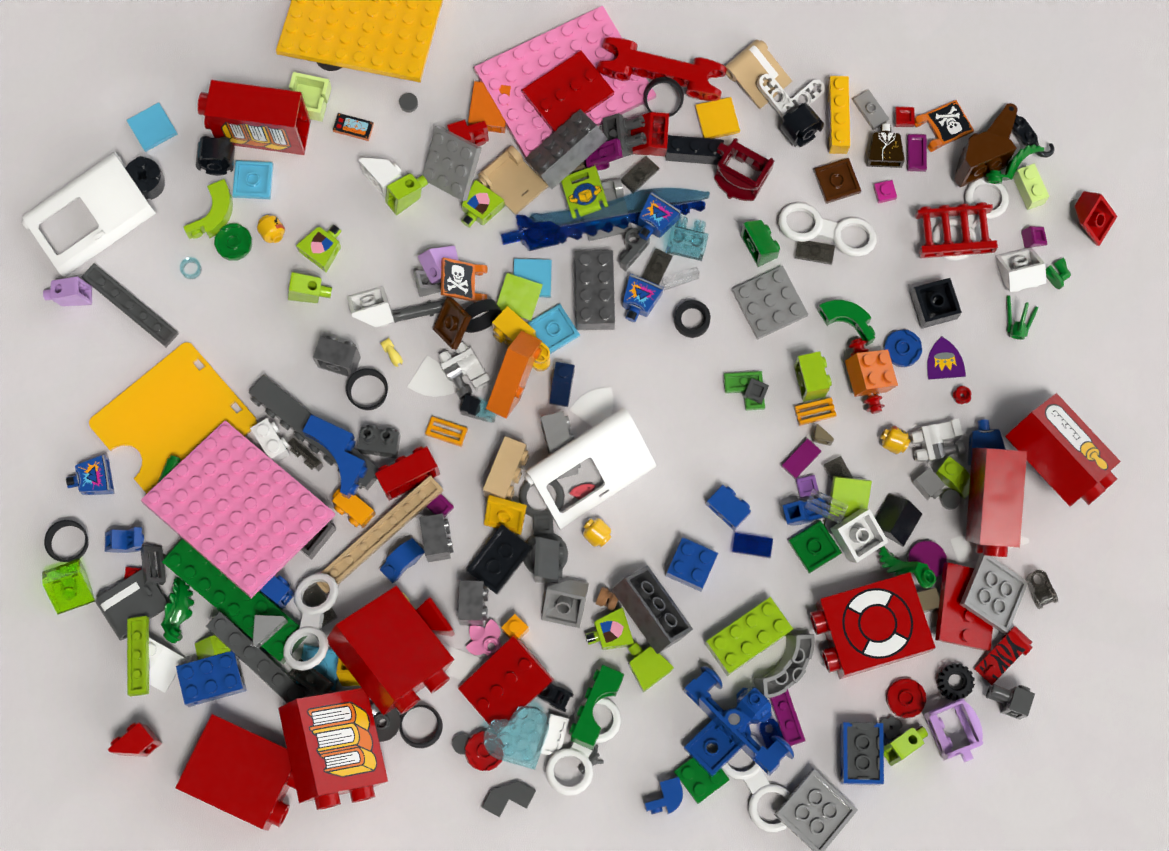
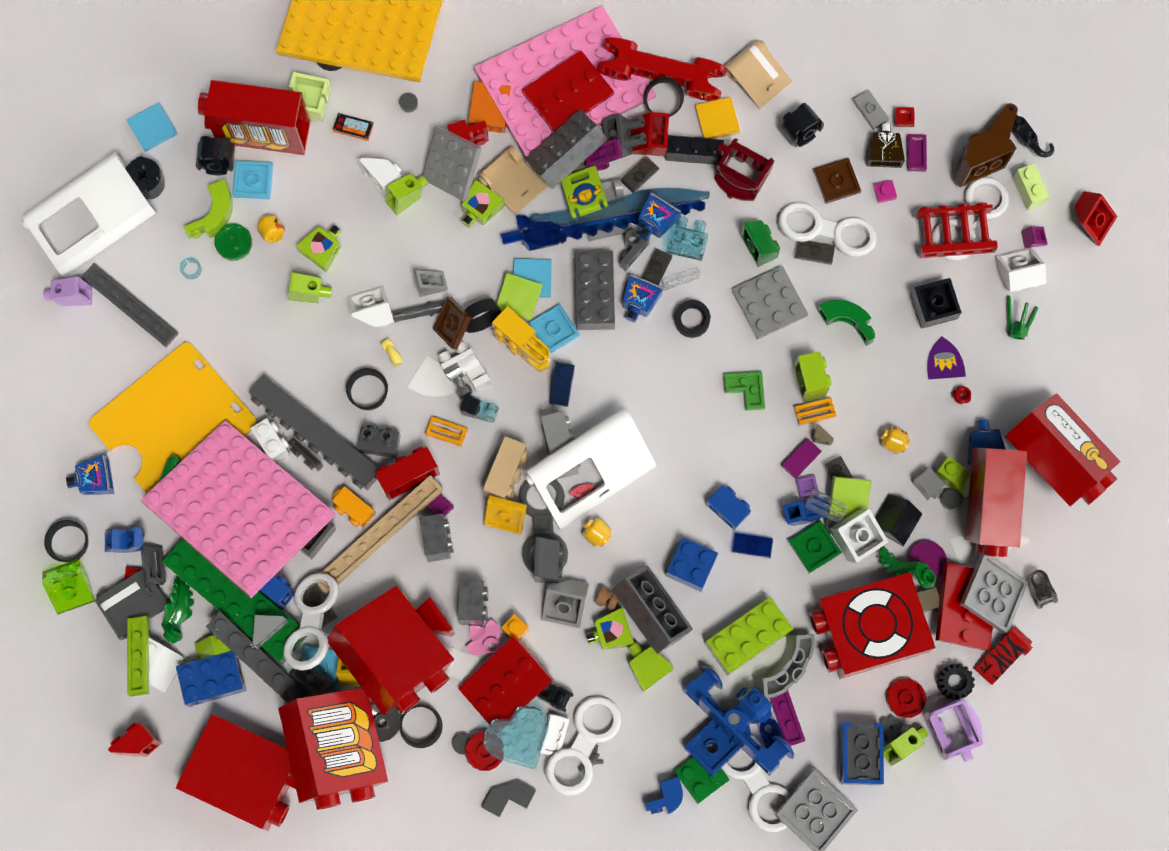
blue arch [302,414,368,499] -> none
flat silver brick [313,336,361,377] -> none
blue brick [380,538,425,583] -> none
lavender torso [418,246,459,284] -> none
flag [441,257,488,303] -> none
black plate [466,524,533,595] -> none
orange brick [486,331,542,419] -> none
green arch [569,665,624,750] -> none
white sticker [570,387,613,427] -> none
dark grey tile [744,378,769,404] -> none
white beam [757,74,825,118] -> none
yellow arch [827,76,850,154] -> none
orange brick [845,338,898,414] -> none
blue tile [884,330,922,367] -> none
white hips [910,418,966,464] -> none
flag [915,100,974,152] -> none
green plant [986,144,1044,184] -> none
dark grey brick [986,684,1035,720] -> none
green piece [1046,257,1071,289] -> none

